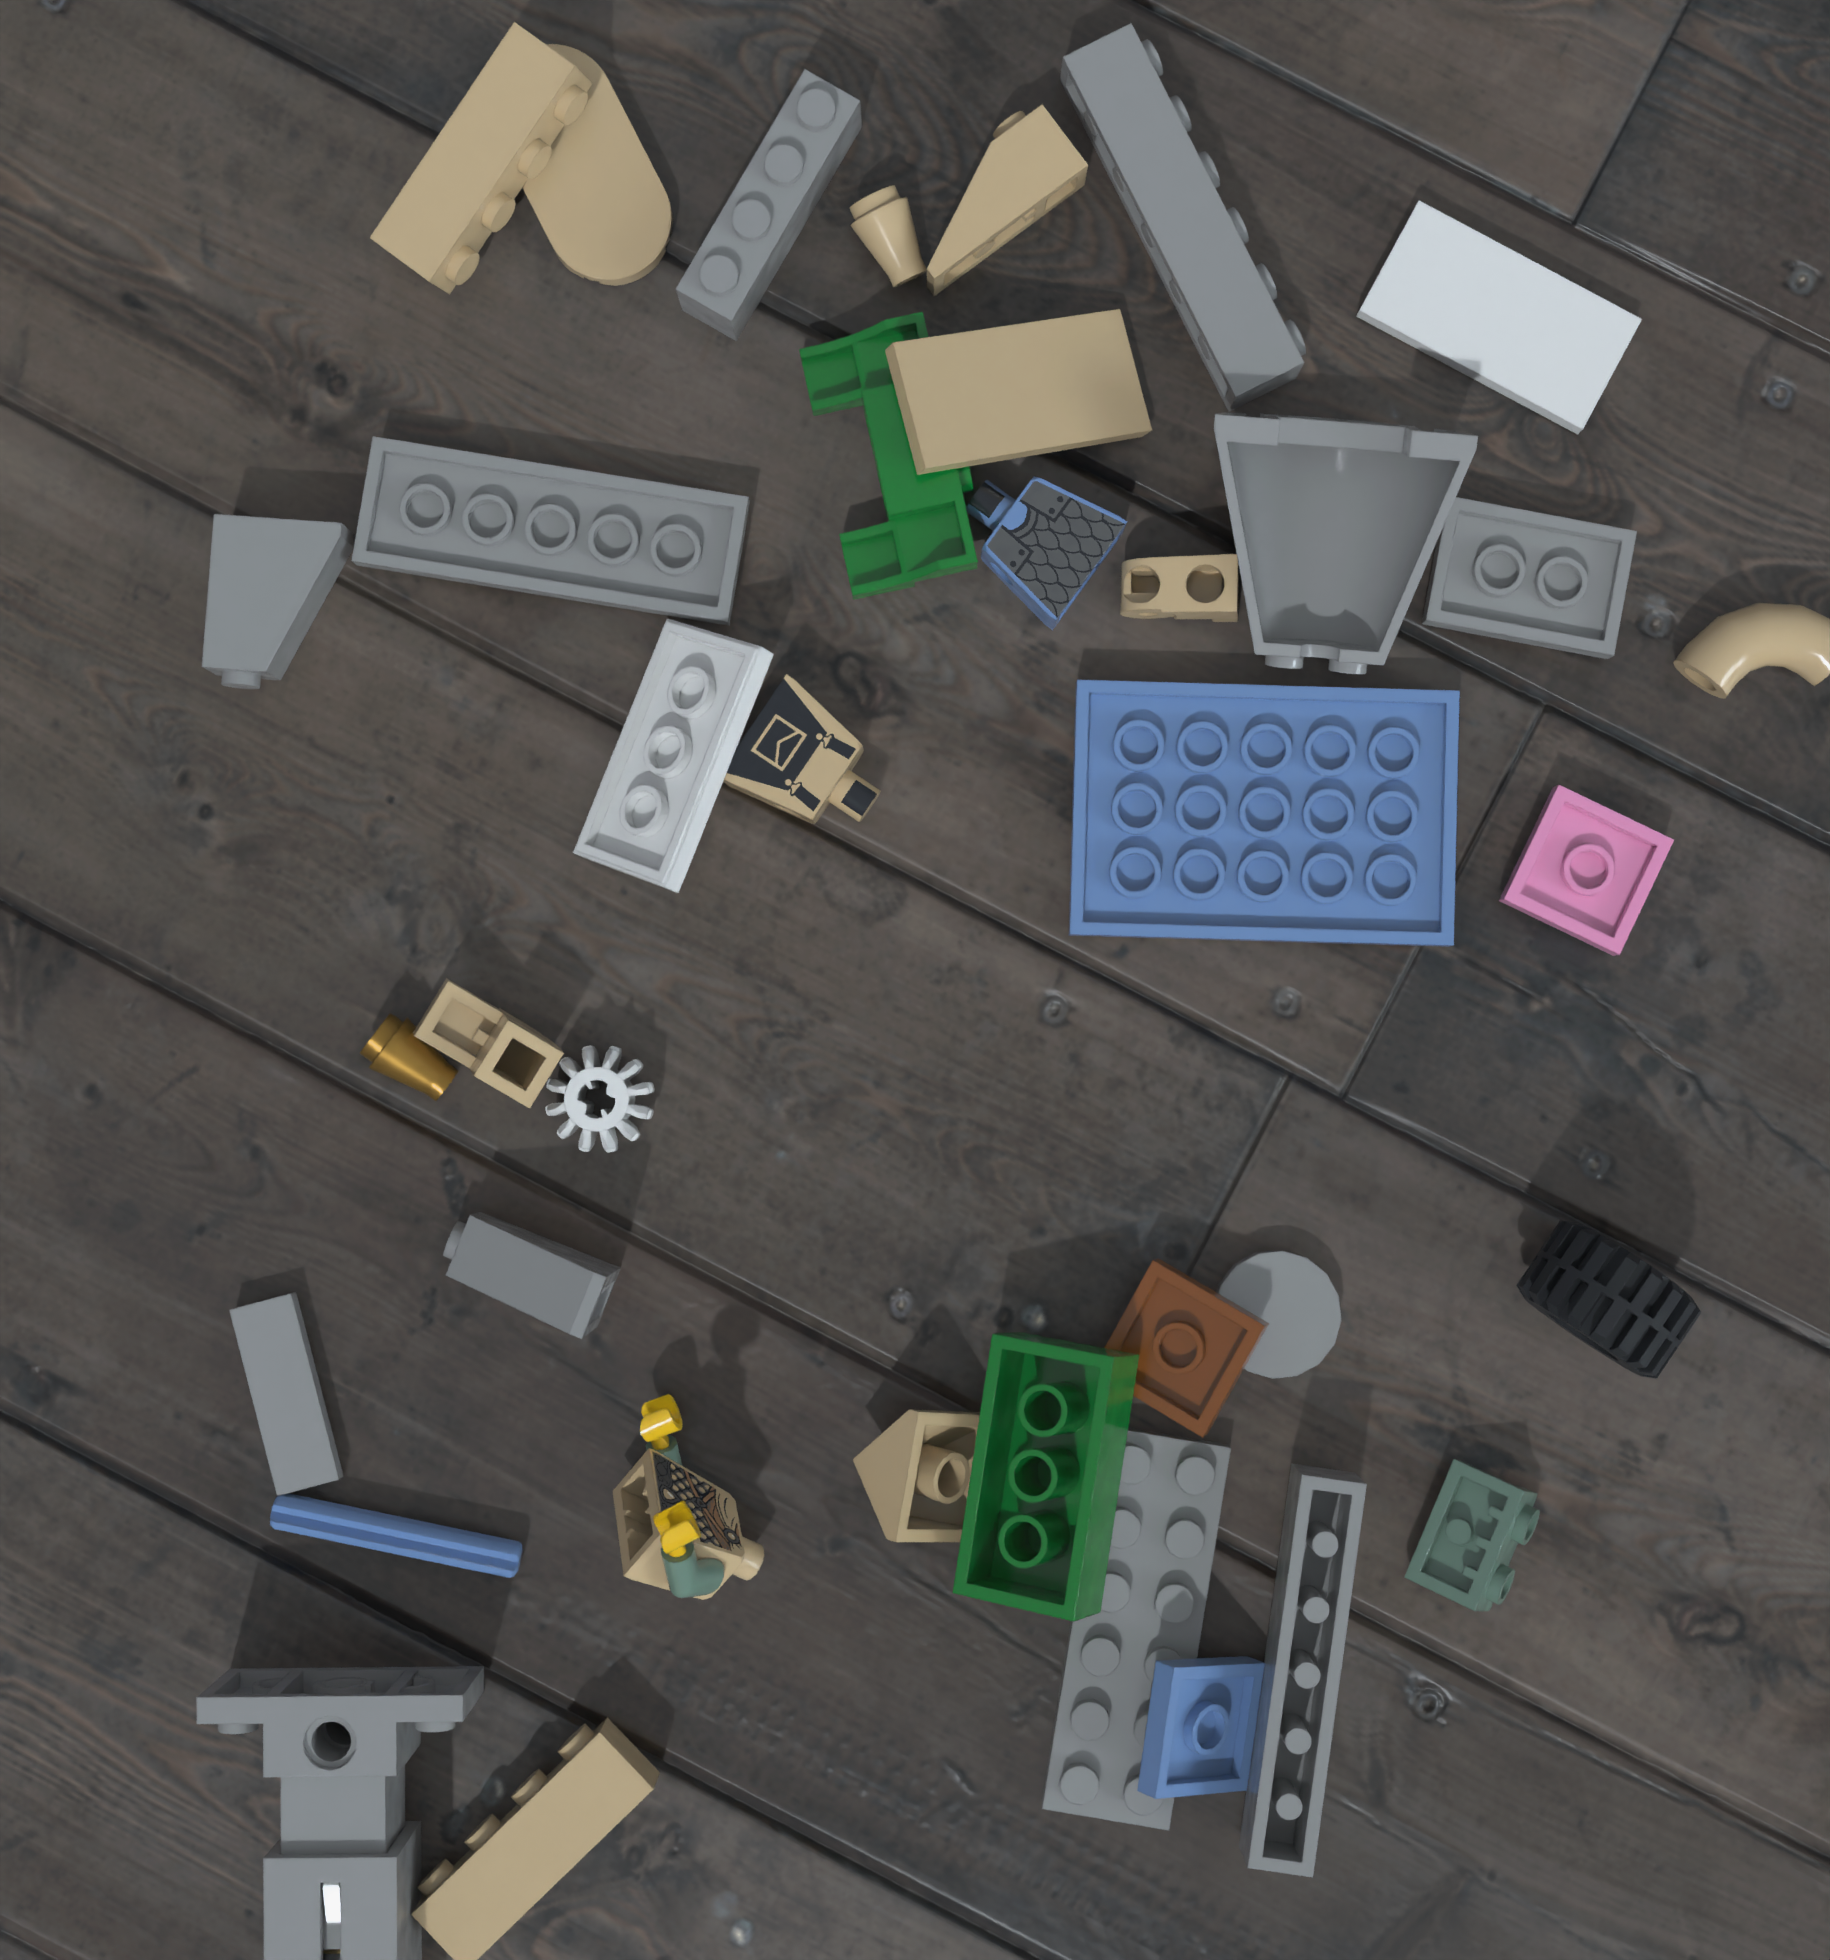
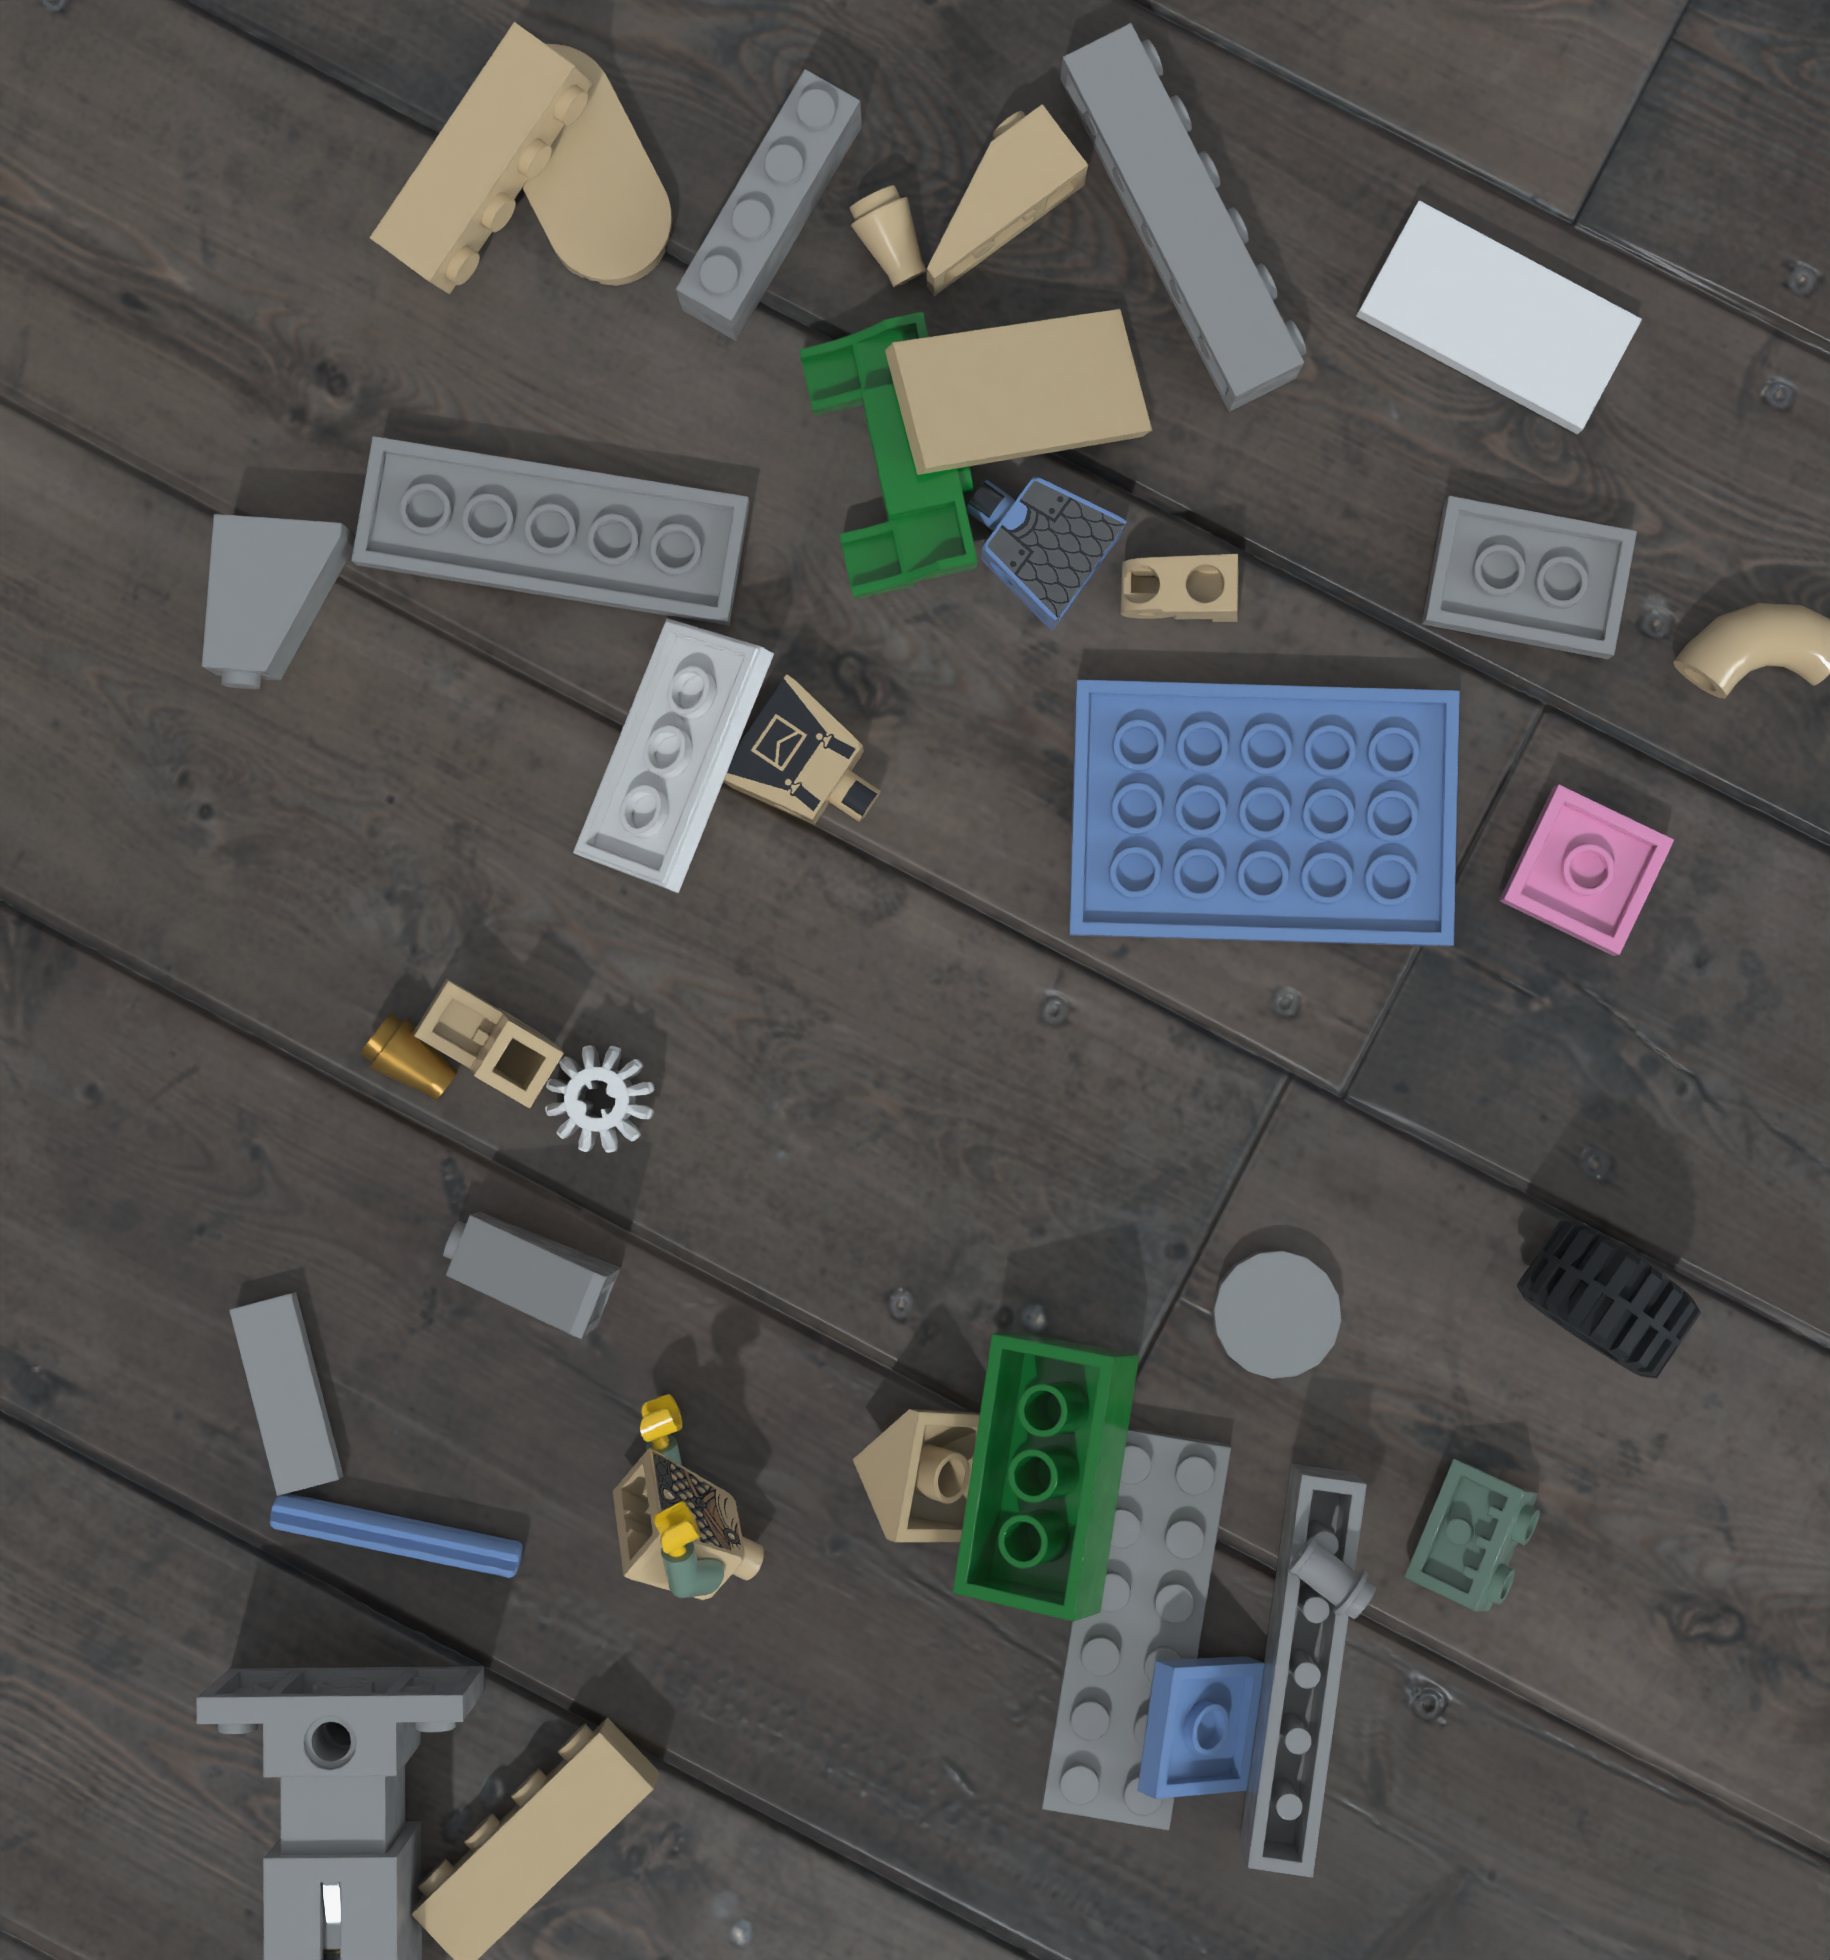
dark orange plate [1105,1258,1269,1438] -> none
light grey cone [1214,413,1478,674] -> none
none -> light grey pin [1287,1537,1377,1619]

